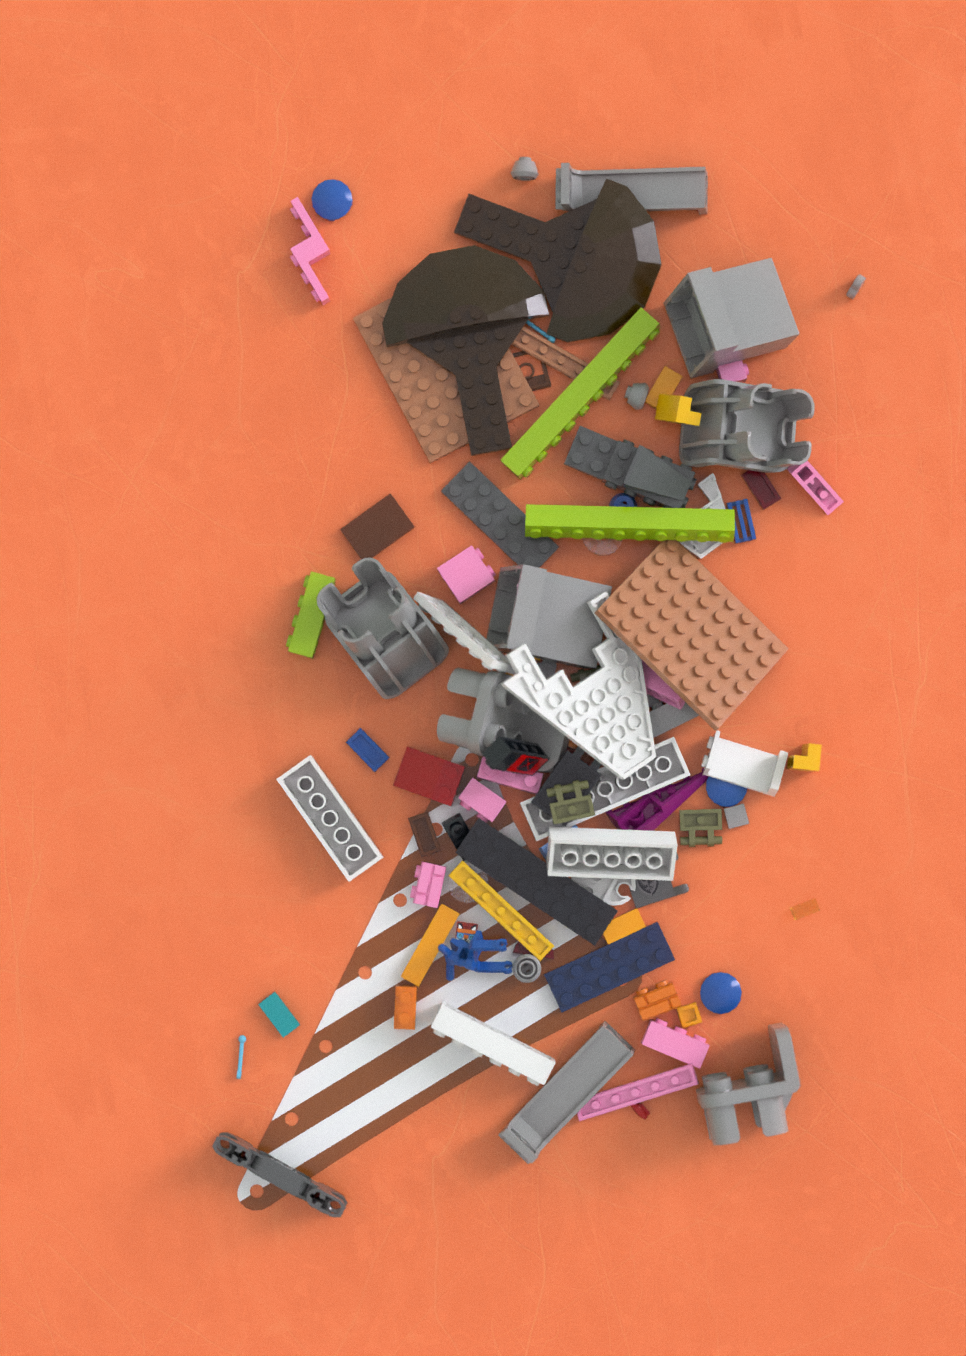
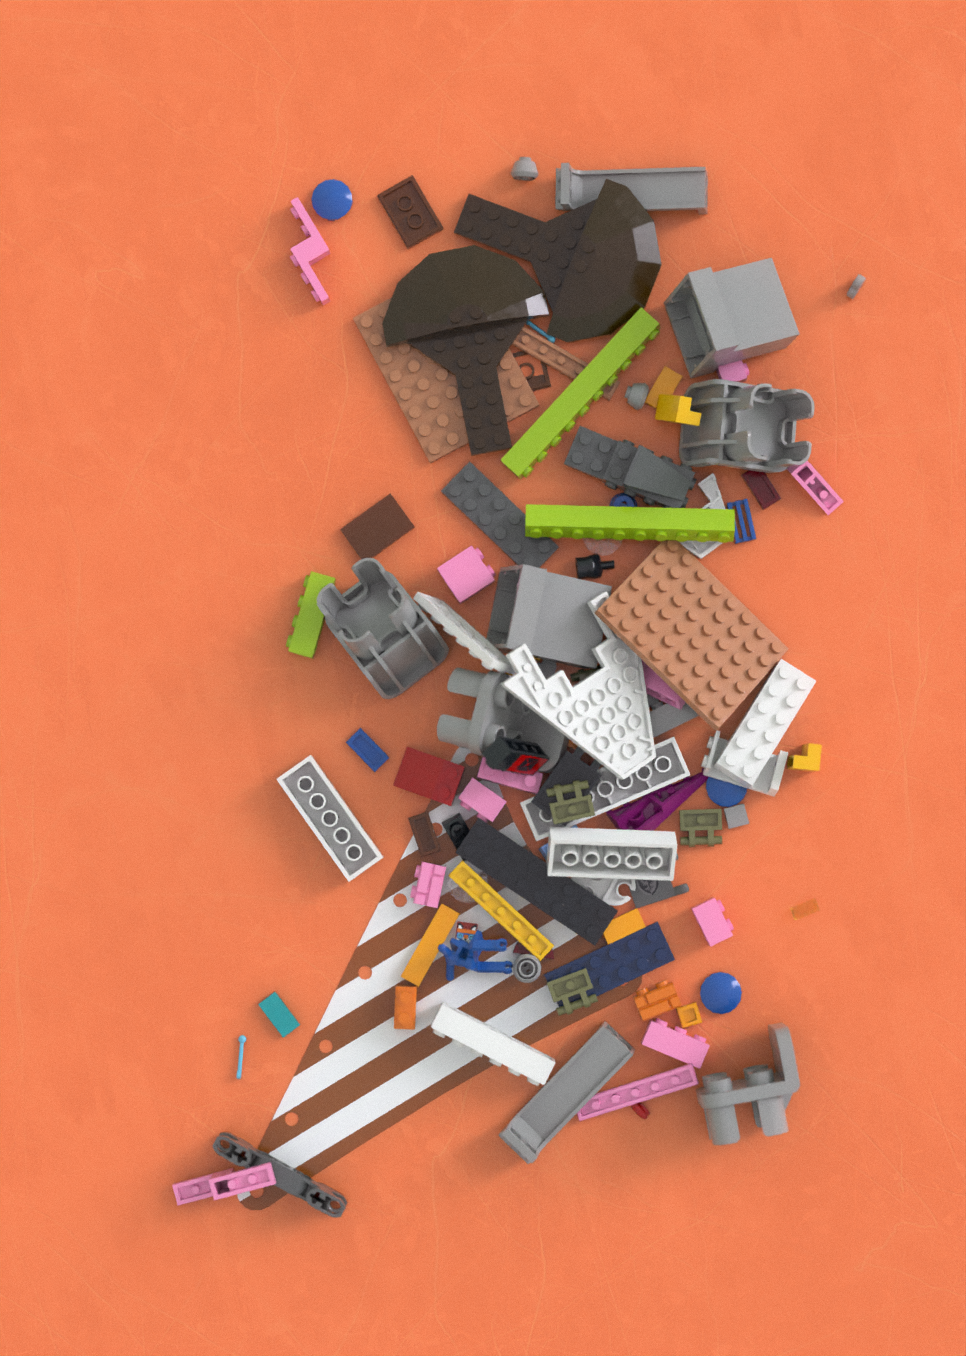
none -> bright pink bracket [172,1162,276,1205]
none -> reddish brown tile [377,175,443,249]
none -> olive plate [546,968,598,1016]
none -> black piece [575,555,615,579]
none -> bright pink brick [691,897,734,947]
none -> white brick [713,659,816,789]

